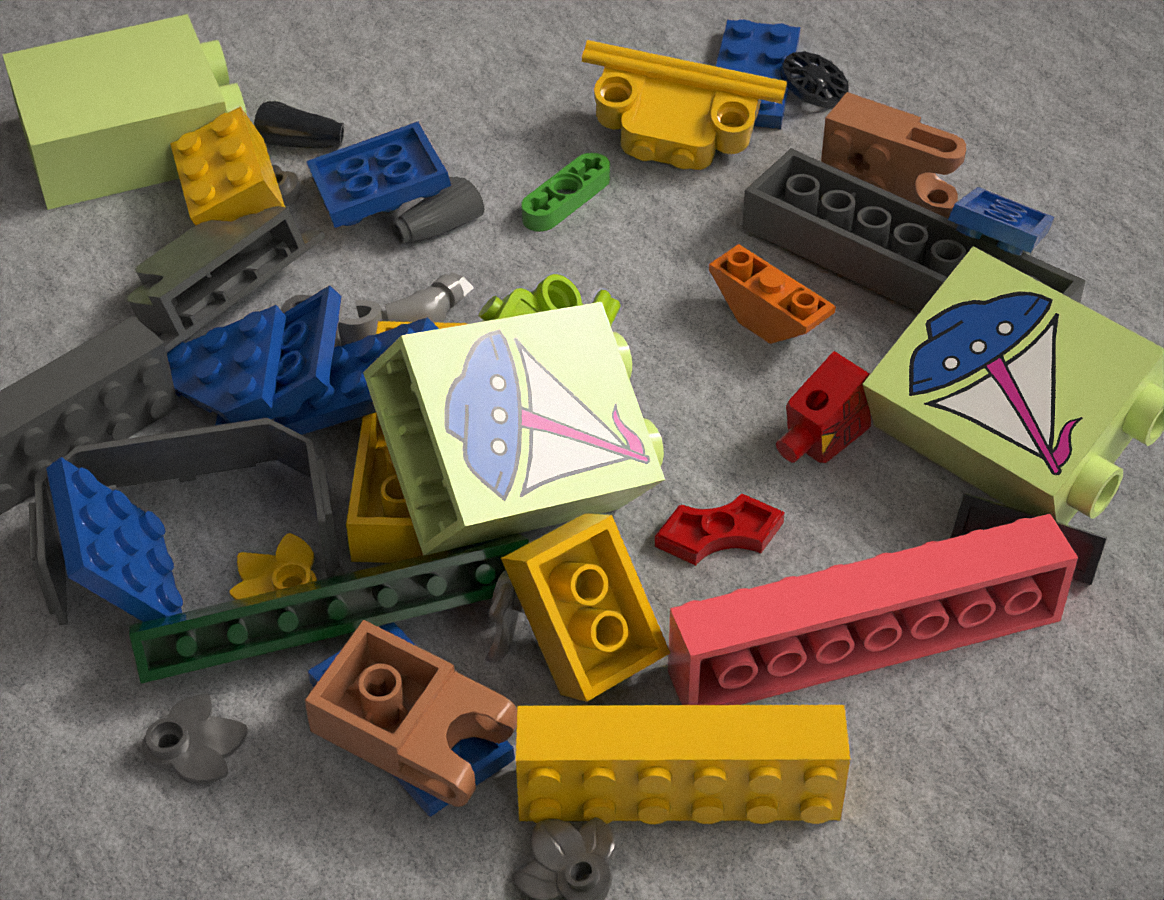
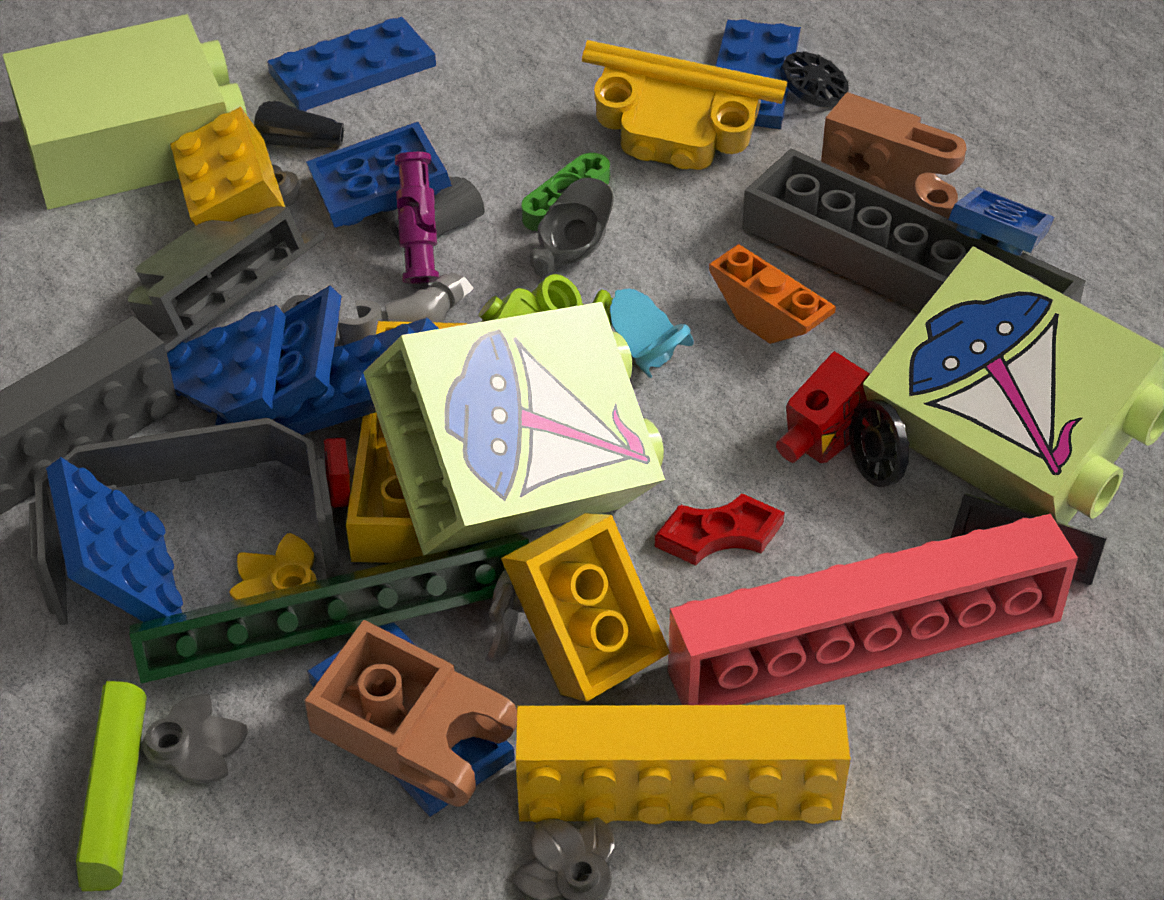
none -> lime brick [76,681,147,892]
none -> blue plate [267,16,436,111]
none -> red tile [324,438,350,508]
none -> magenta piece [395,151,439,284]
none -> dark grey hair [530,178,614,279]
none -> medium azure piece [610,288,694,378]
none -> black wheel [849,399,910,487]

